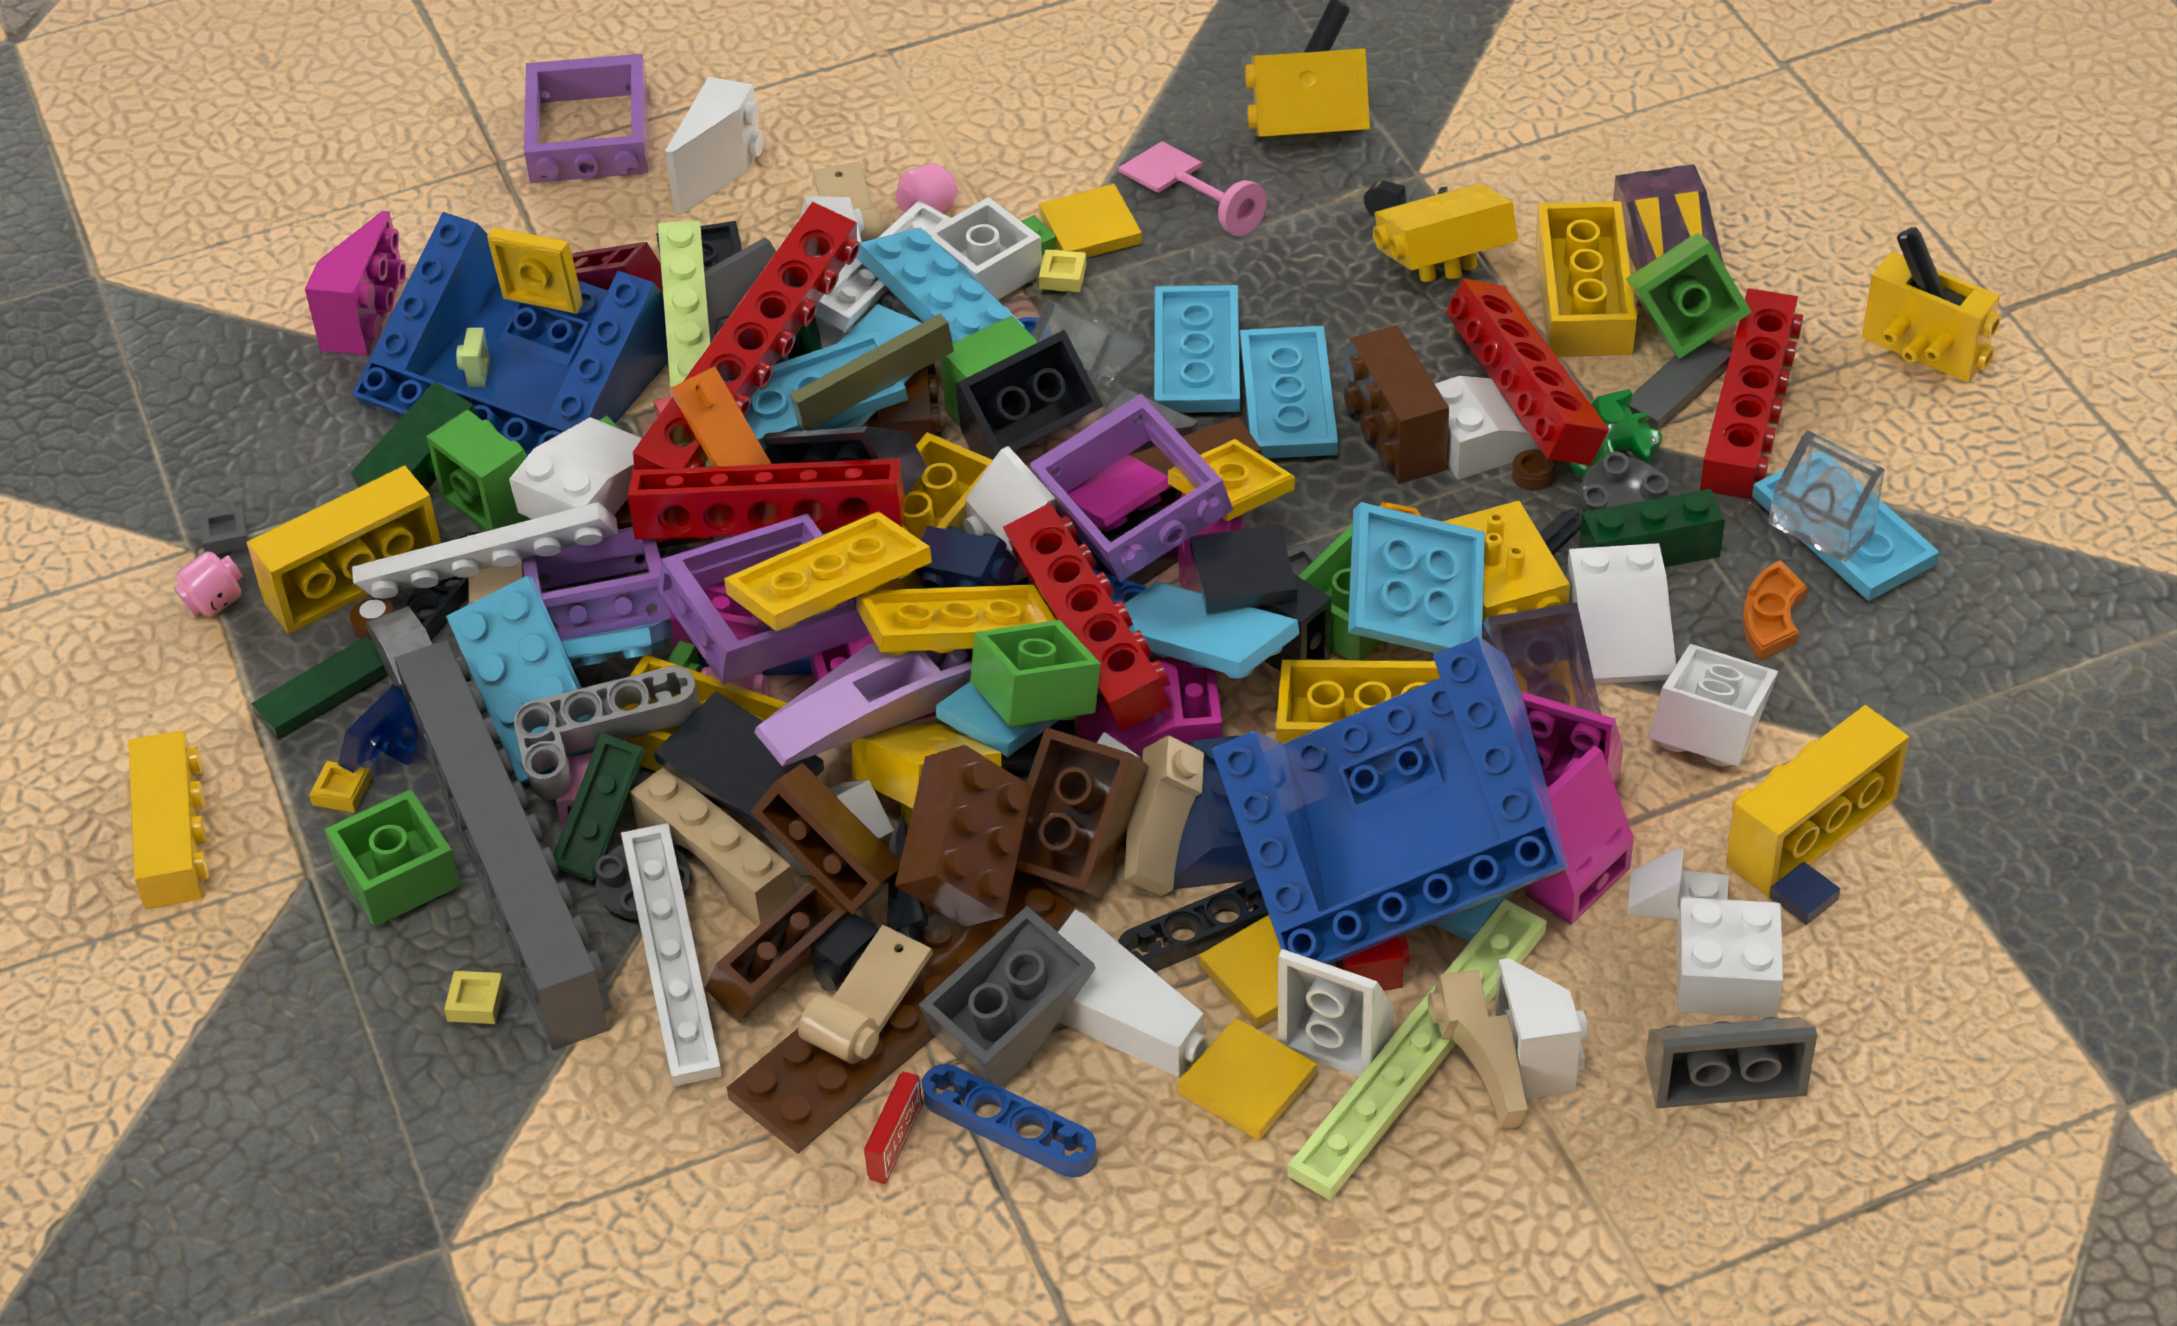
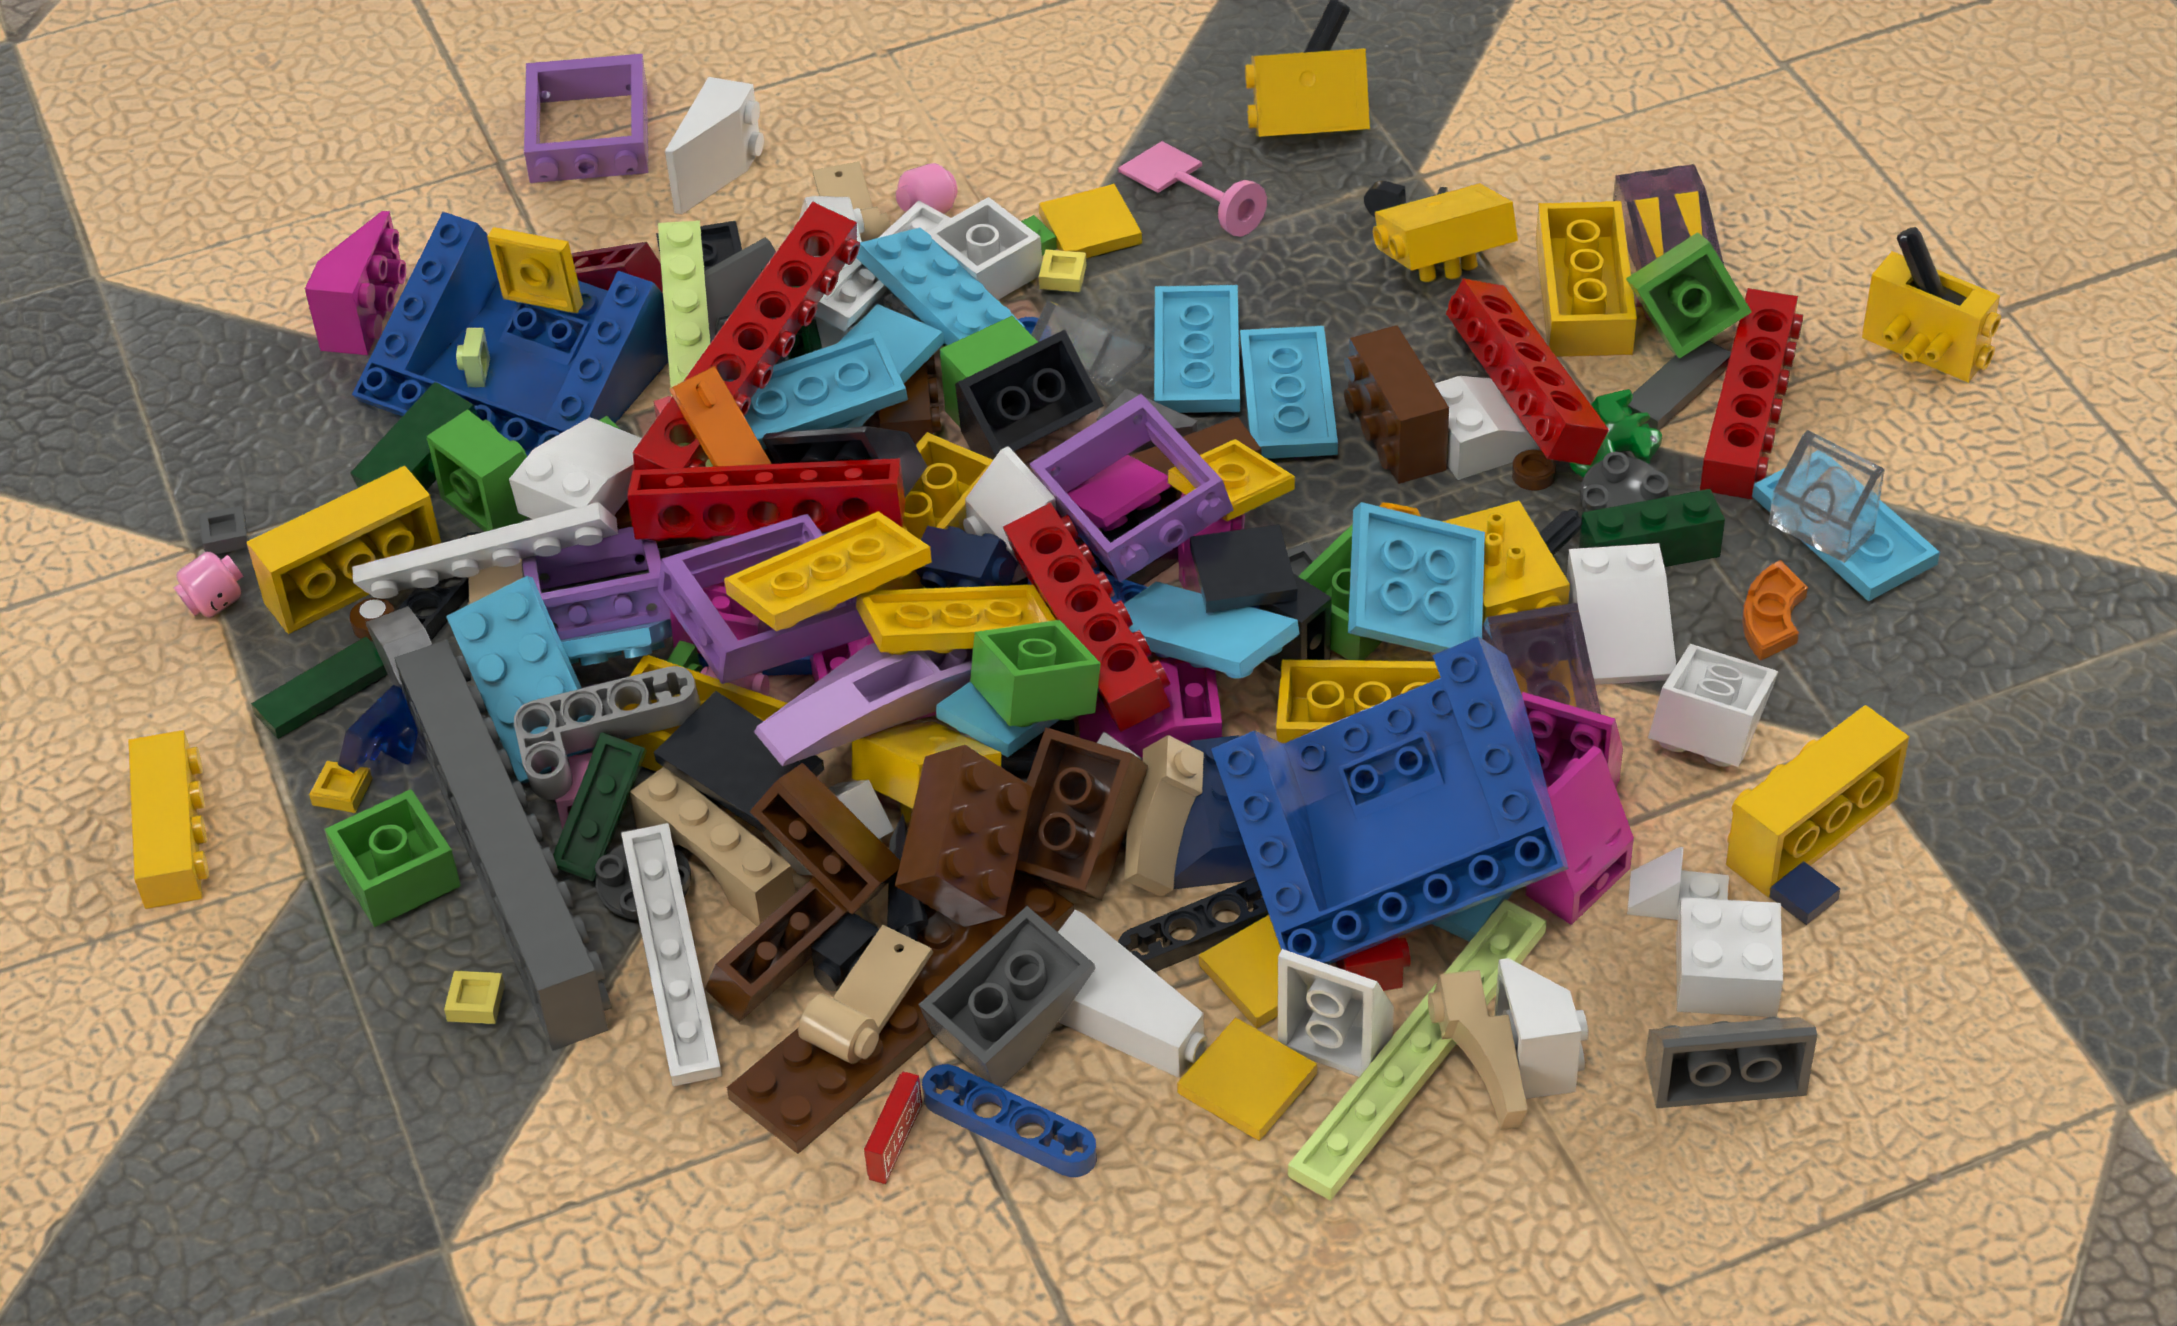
olive tile [790,313,954,431] -> none

